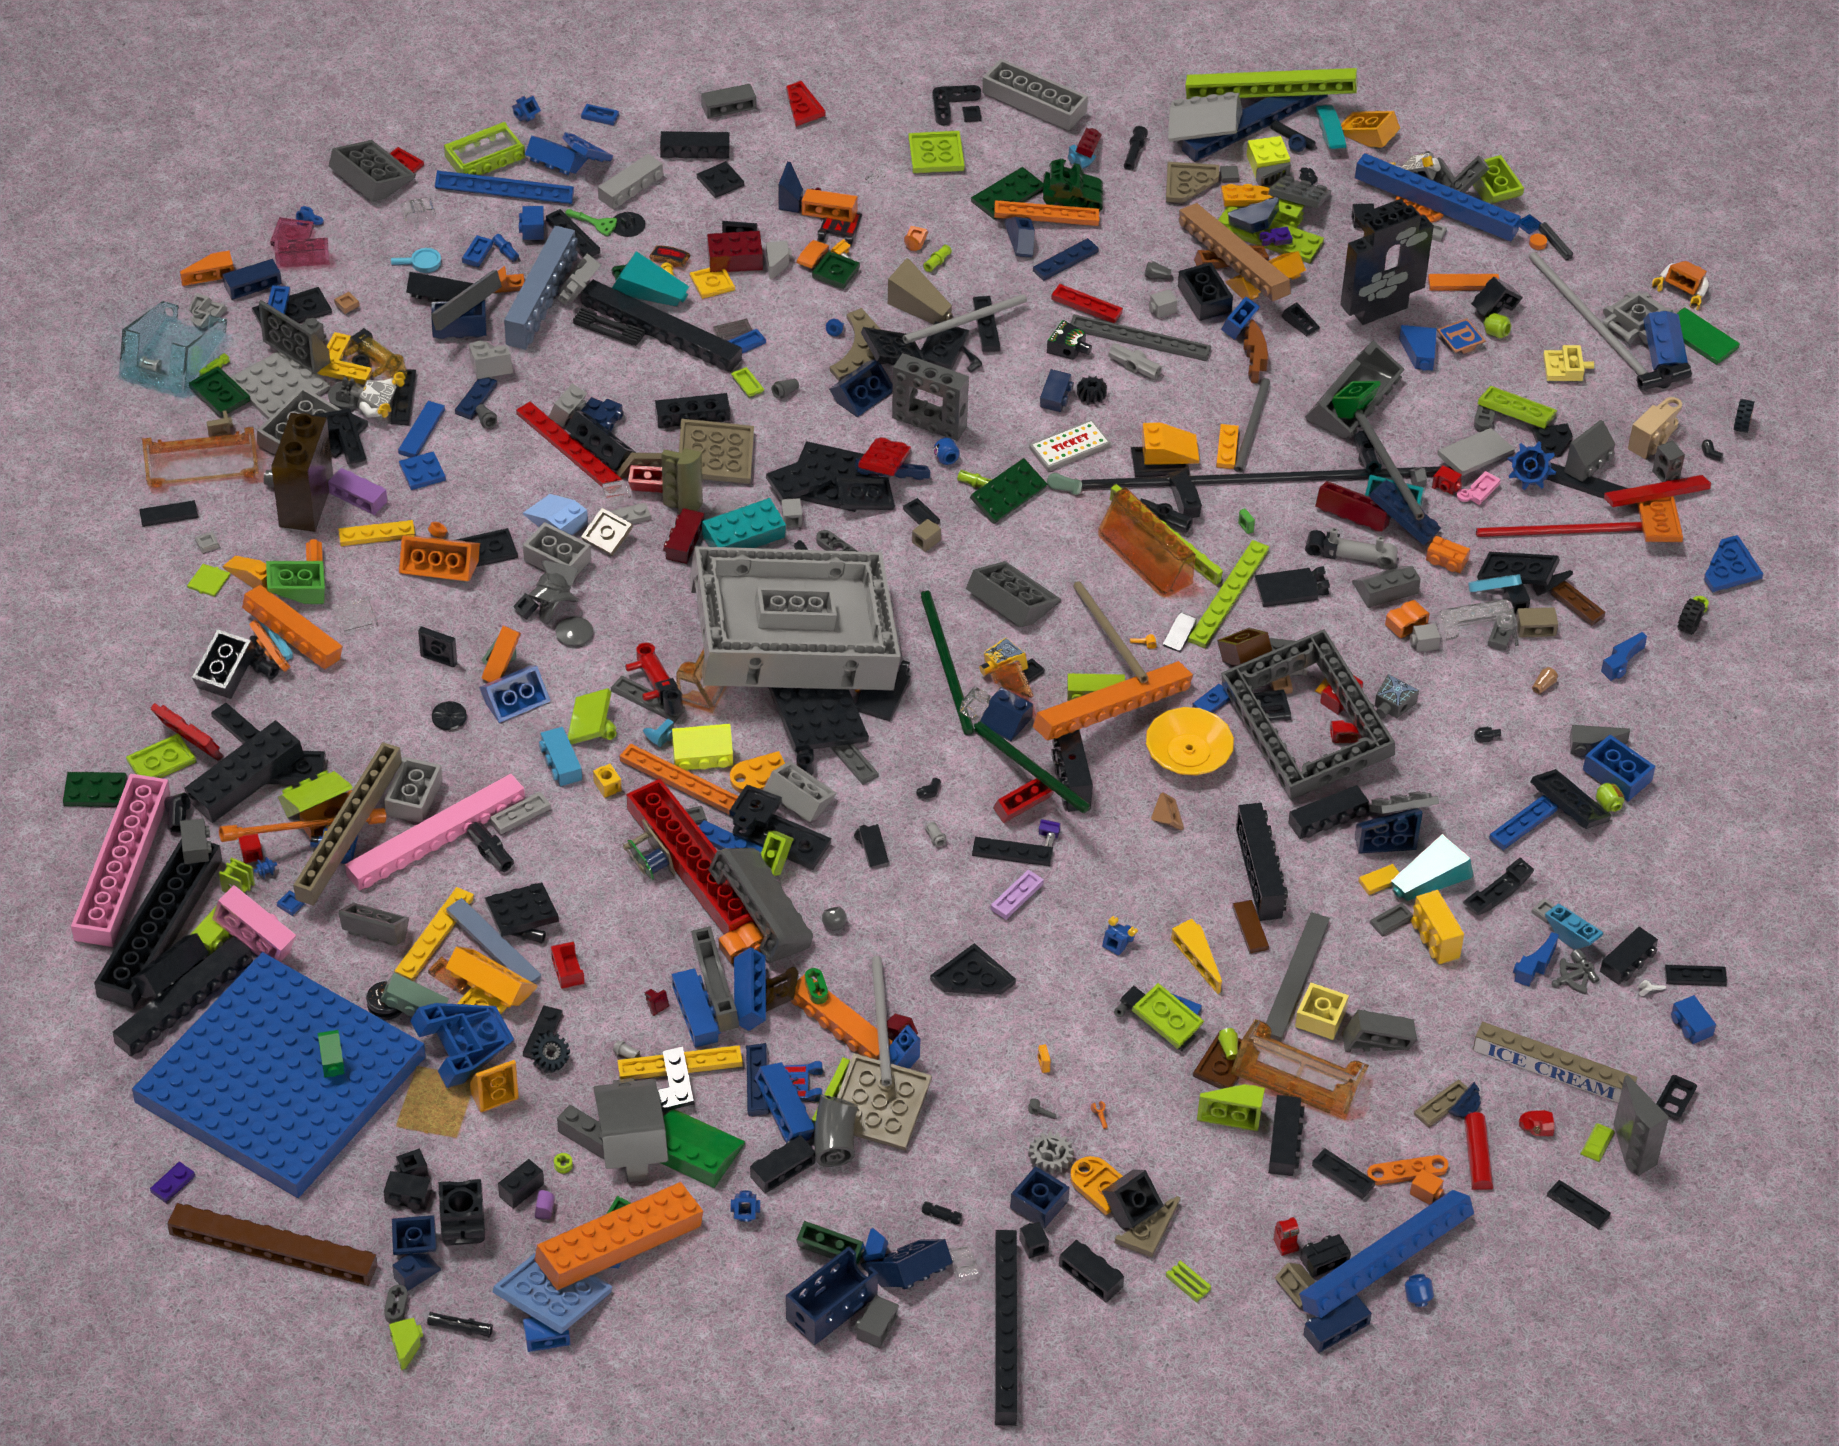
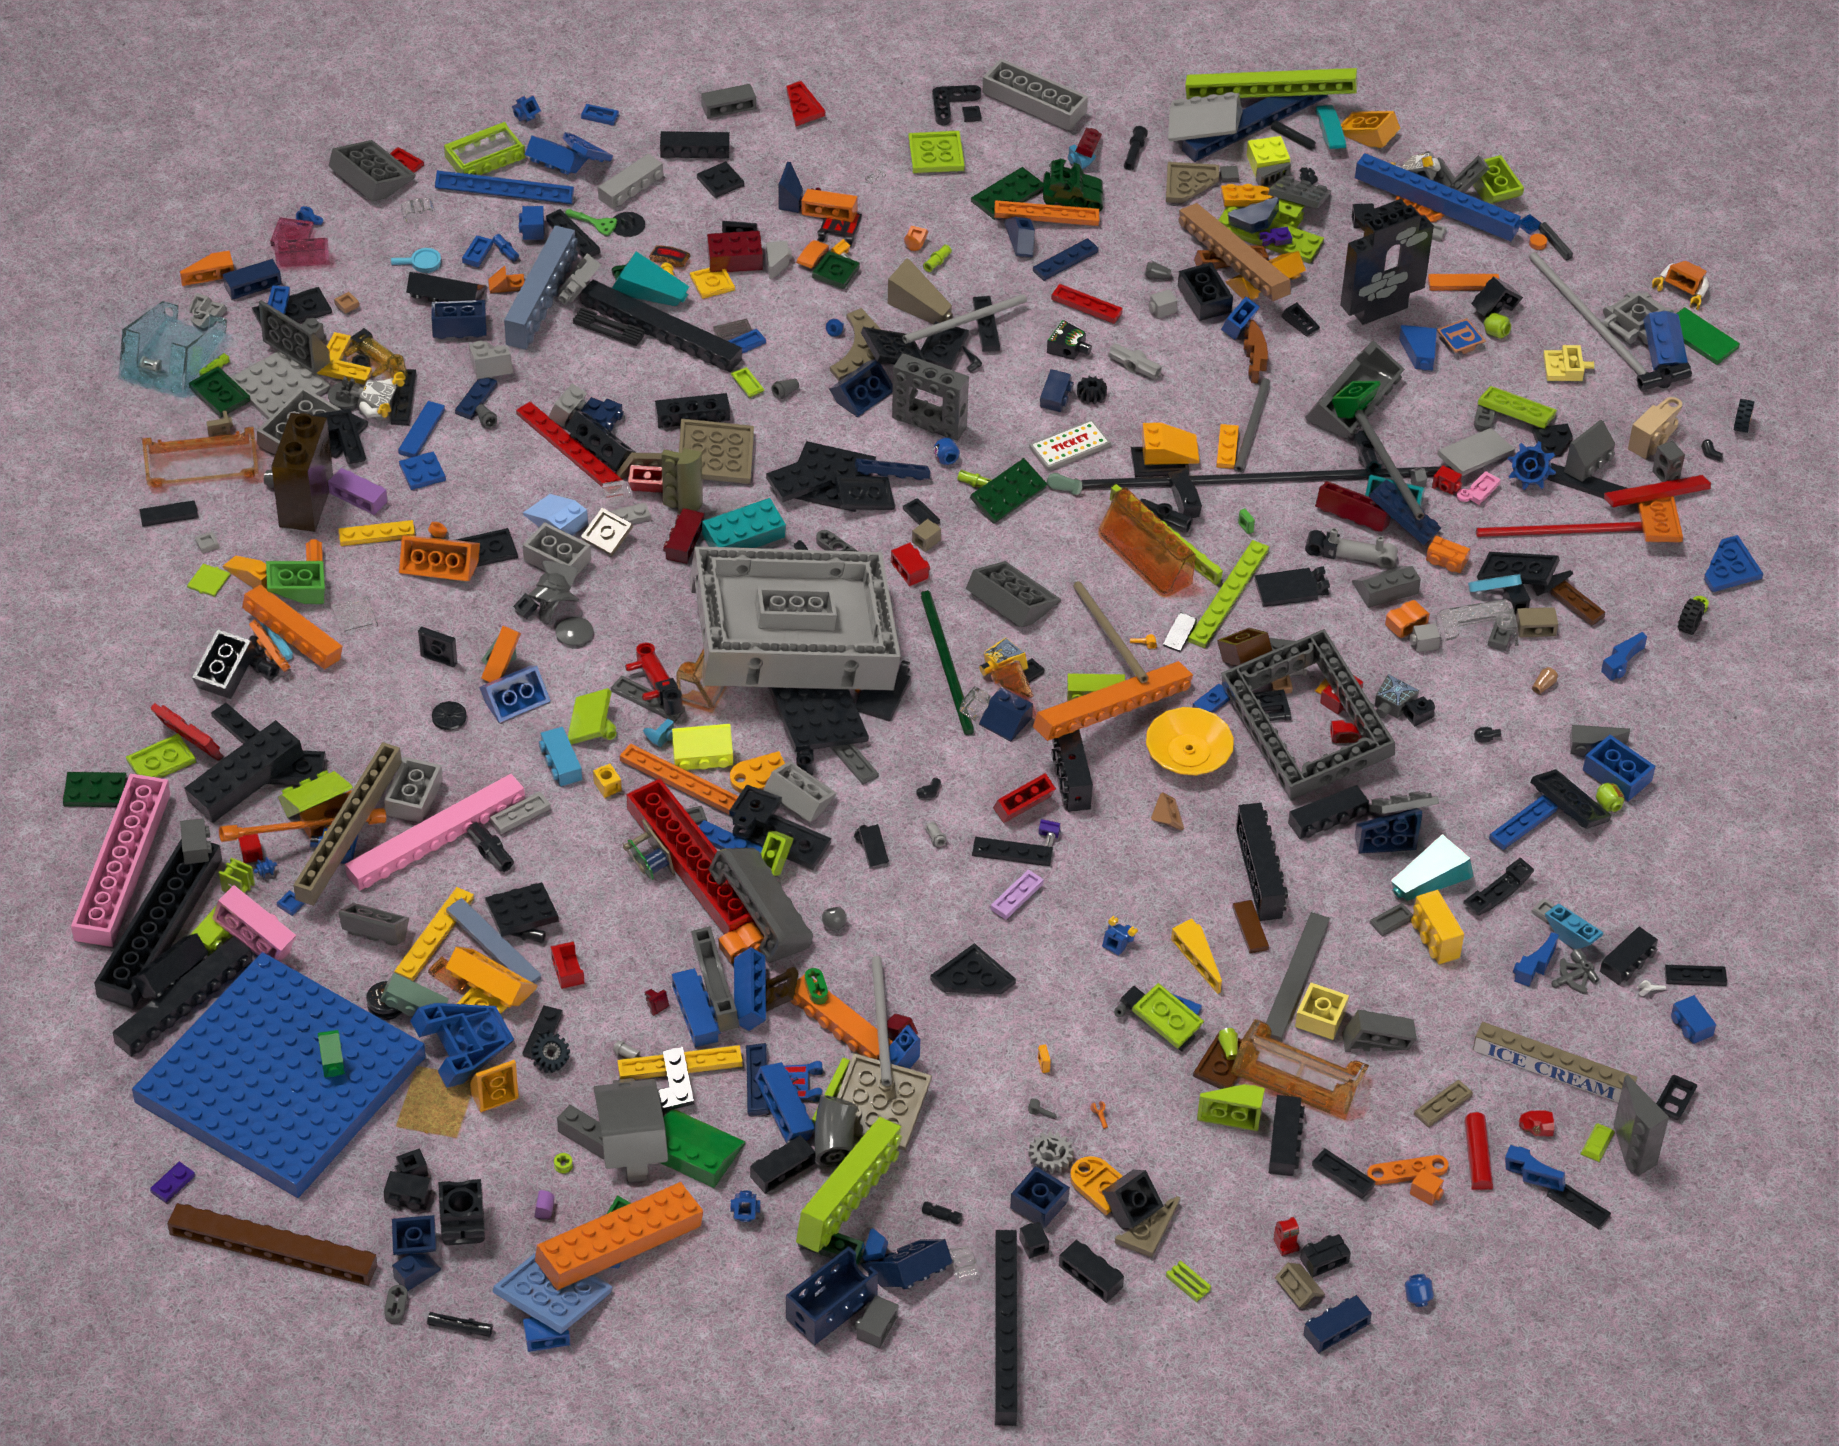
black piece [164,792,191,833] -> none
lime slope [389,1317,423,1370] -> none
dark grey tile [431,270,502,330] -> none
black brick [498,1159,544,1209] -> none
light grey brick [782,498,802,528] -> none
red piece [858,437,911,476] -> none
dark green axle [974,721,1090,814] -> none
dark grey tile [1070,314,1211,361] -> none
dark blue tile [1288,134,1306,152] -> none
blue brick [1299,1190,1474,1318] -> none
yellow tile [1358,864,1399,895] -> none
dark blue tile [1448,1082,1481,1118] -> none
none -> lime brick [796,1116,902,1252]
none -> red brick [890,543,930,587]
none -> black brick [1404,696,1435,727]
none -> blue slope [1505,1145,1566,1191]

